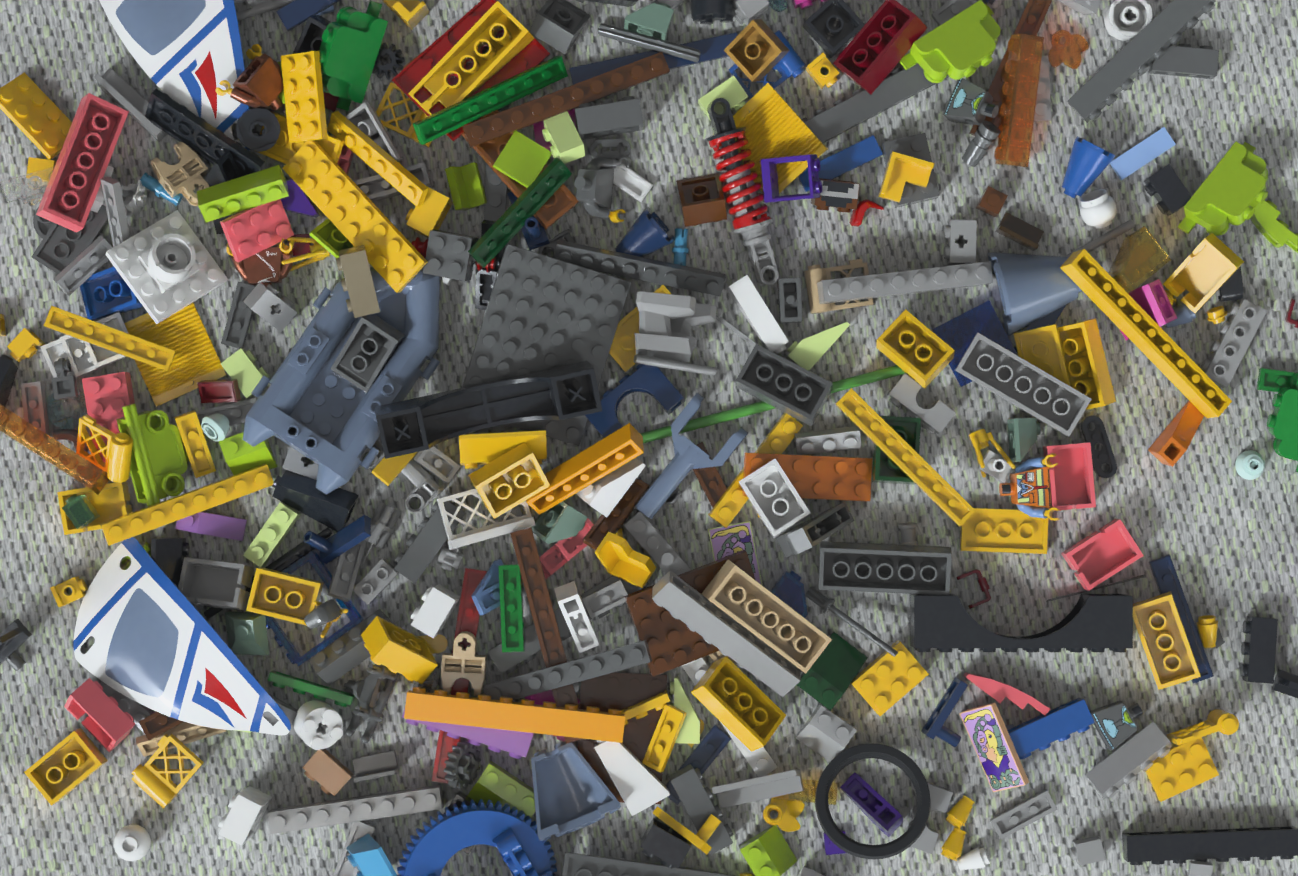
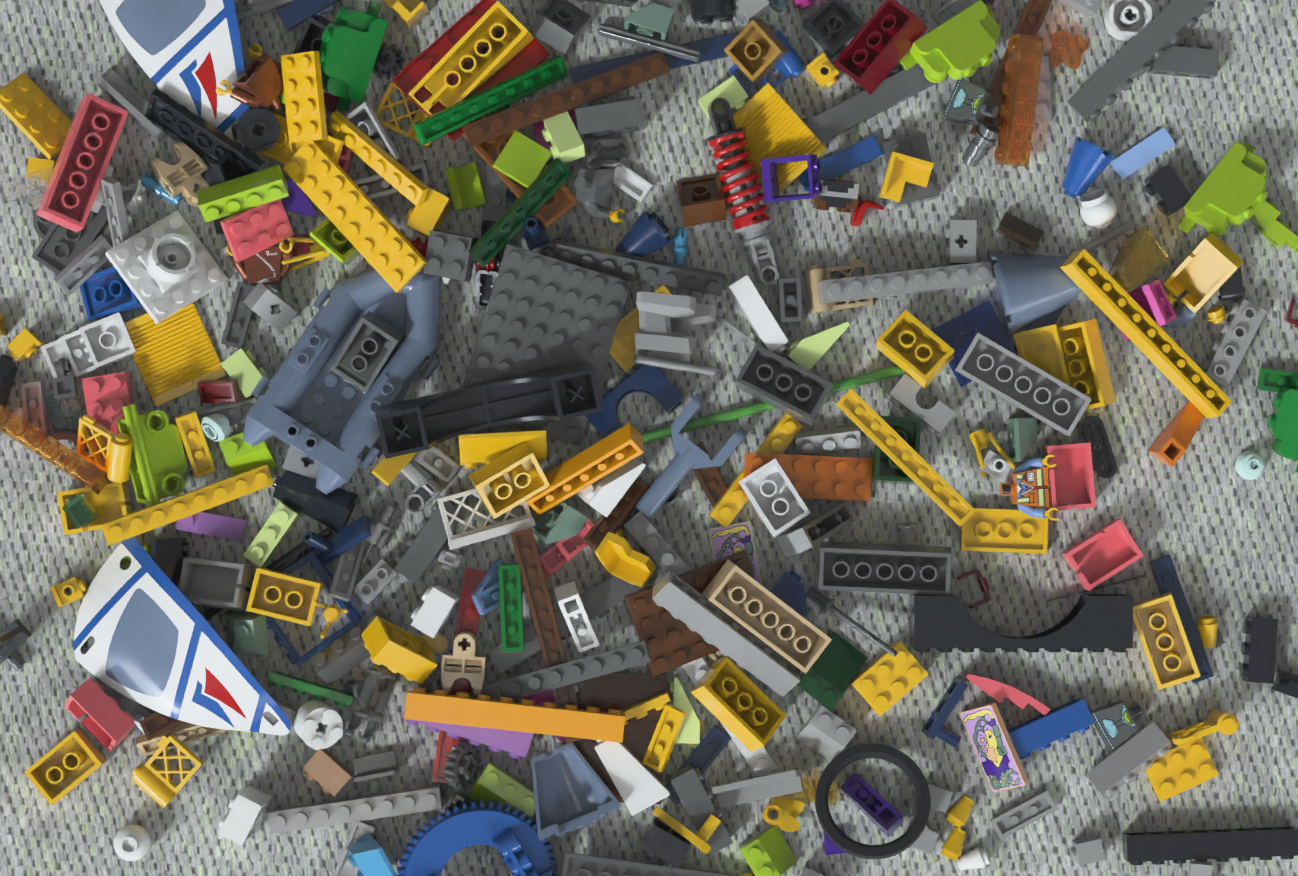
yellow plate [44,306,176,372] -> none
dark grey hair [304,599,341,629] -> none
dark tan brick [336,245,380,318] -> none
light grey plate [582,580,628,619] -> none
reddish brown brick [976,186,1008,217] -> none

